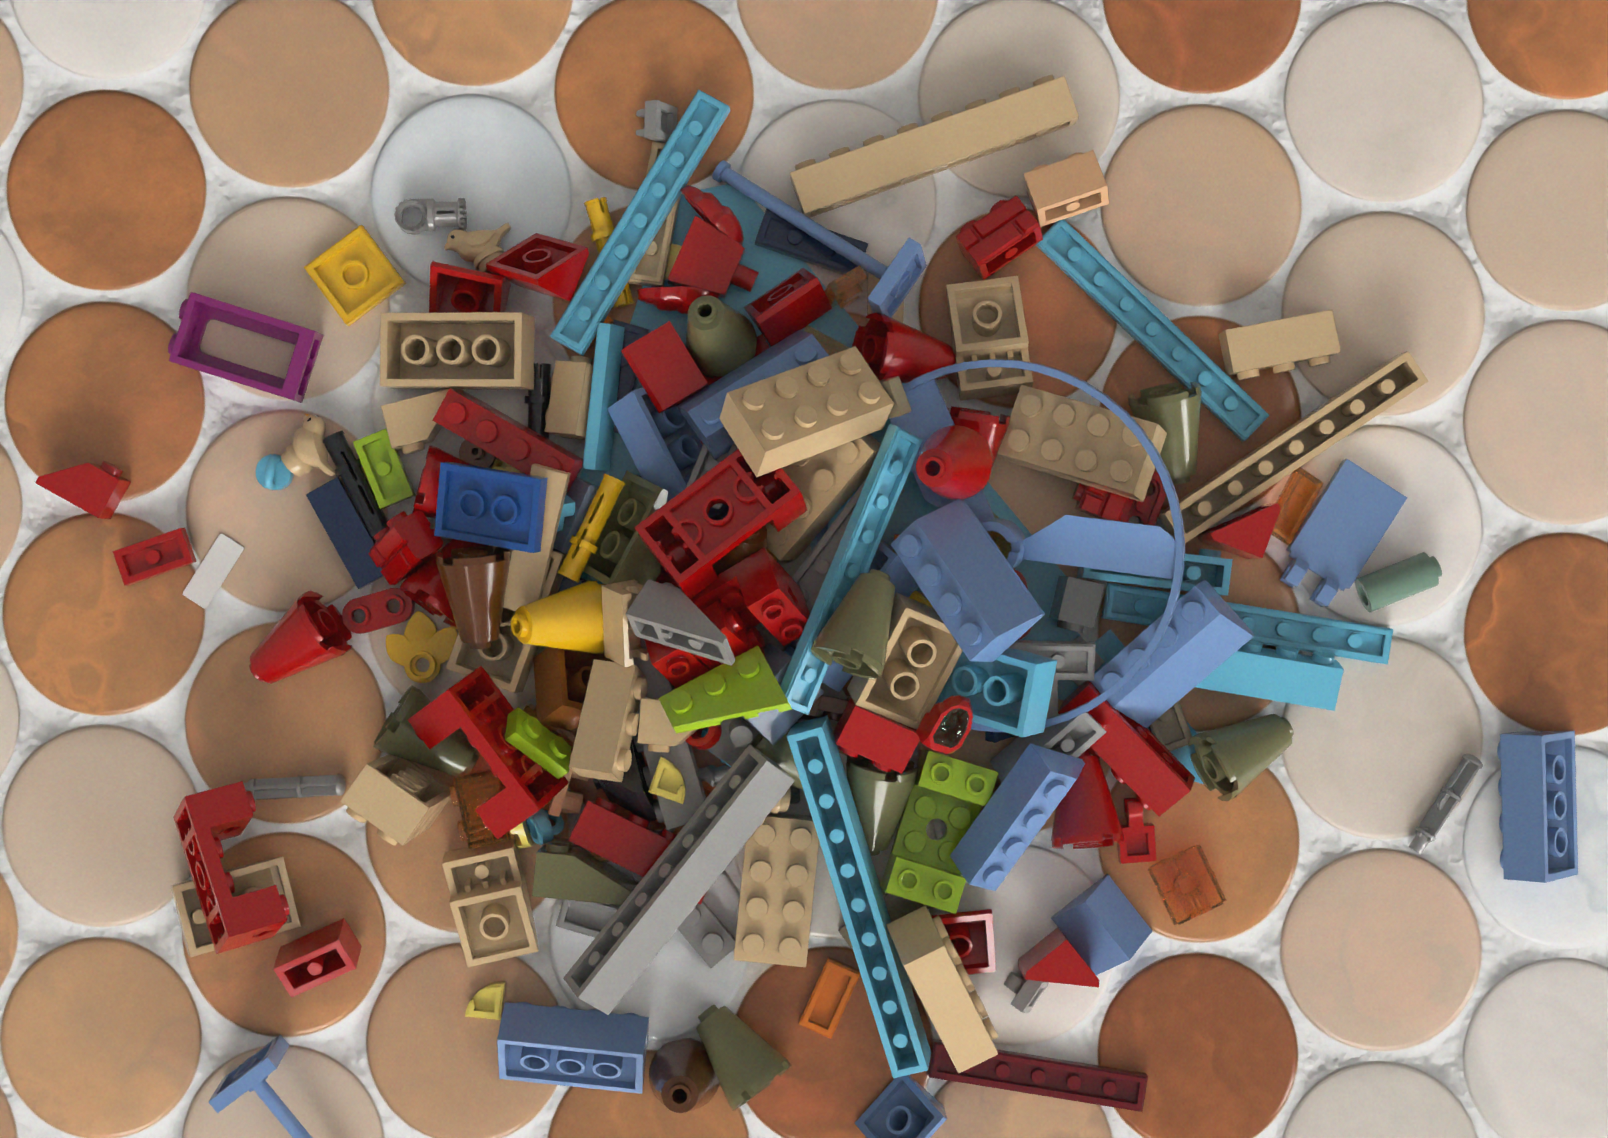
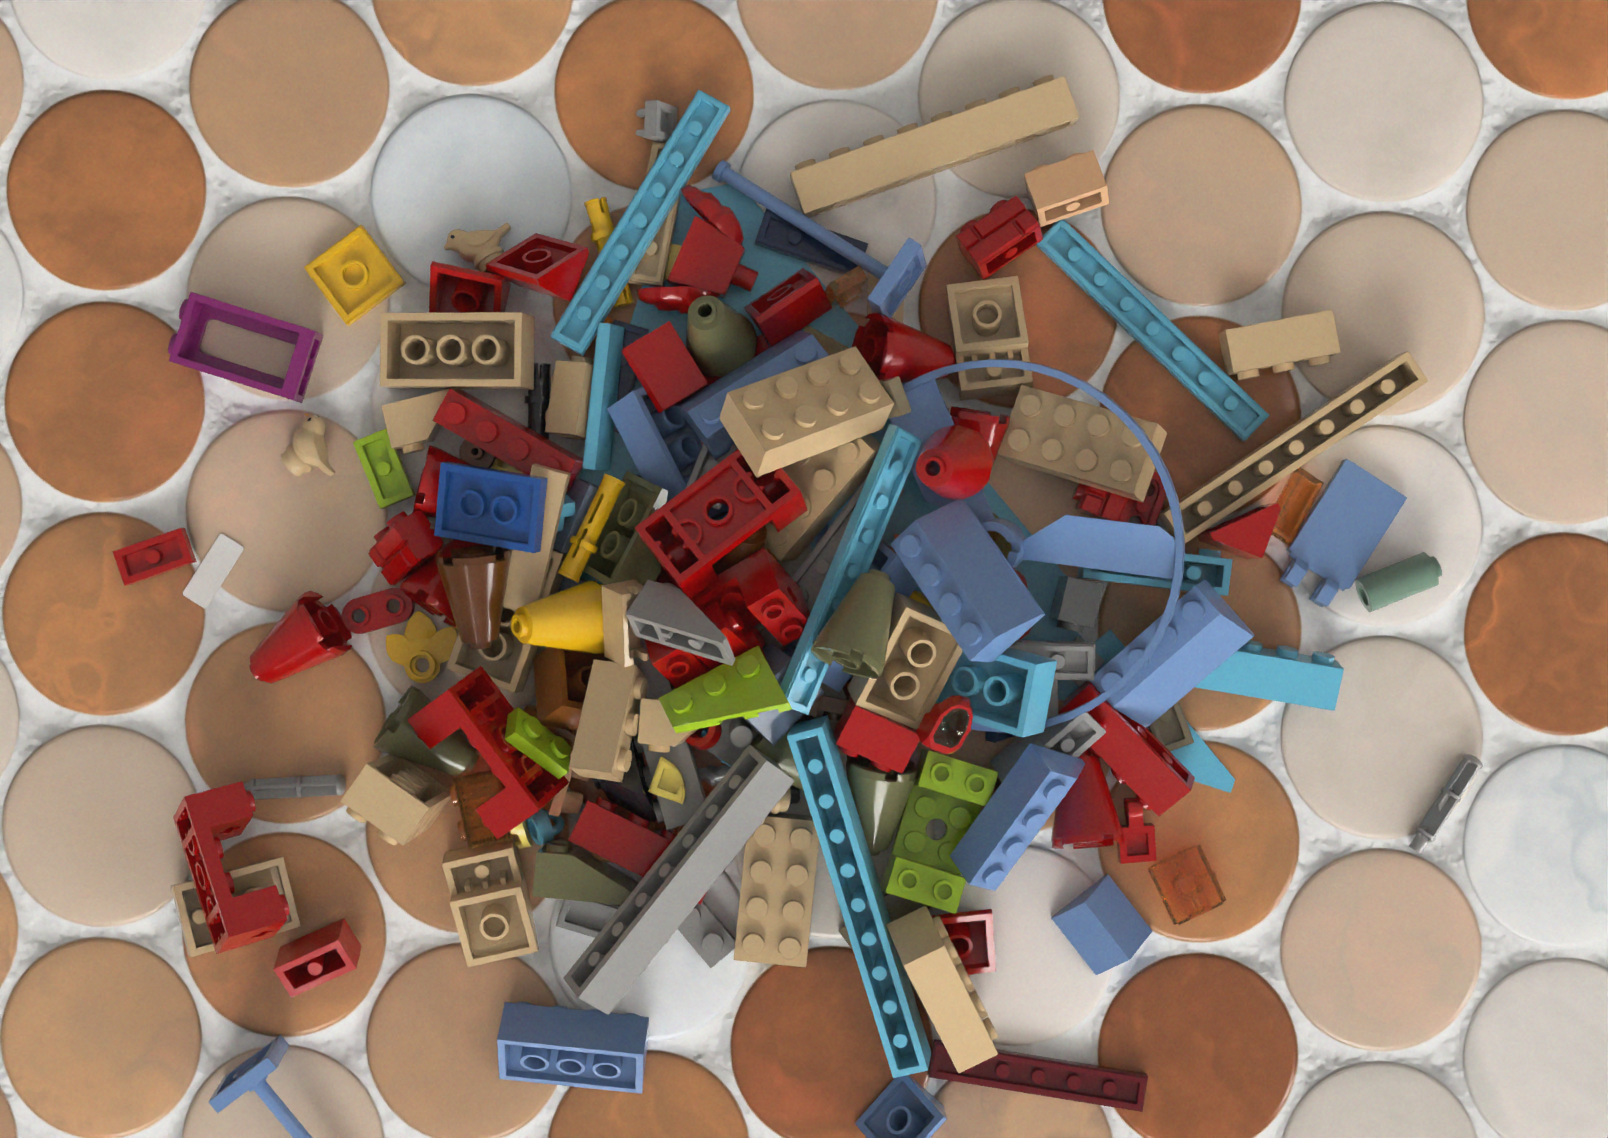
red slope [35,461,131,519] -> none
medium azure tile [256,454,294,490] -> none
dark blue tile [306,477,383,589] -> none
black pin [323,430,388,538] -> none
light grey connector [394,198,467,235] -> none
light yellow tile [465,981,506,1020] -> none
reddish brown cone [649,1038,720,1113] -> none
olive cone [696,1004,792,1111] -> none
orange tile [798,956,860,1039] -> none
light grey tile [1004,972,1049,1013] -> none
red slope [1018,927,1099,988] -> none
medium azure tile [1101,583,1393,665] -> none
olive cone [1128,382,1202,485] -> none
olive cone [1188,714,1294,801] -> none
medium blue slope [1497,731,1578,883] -> none

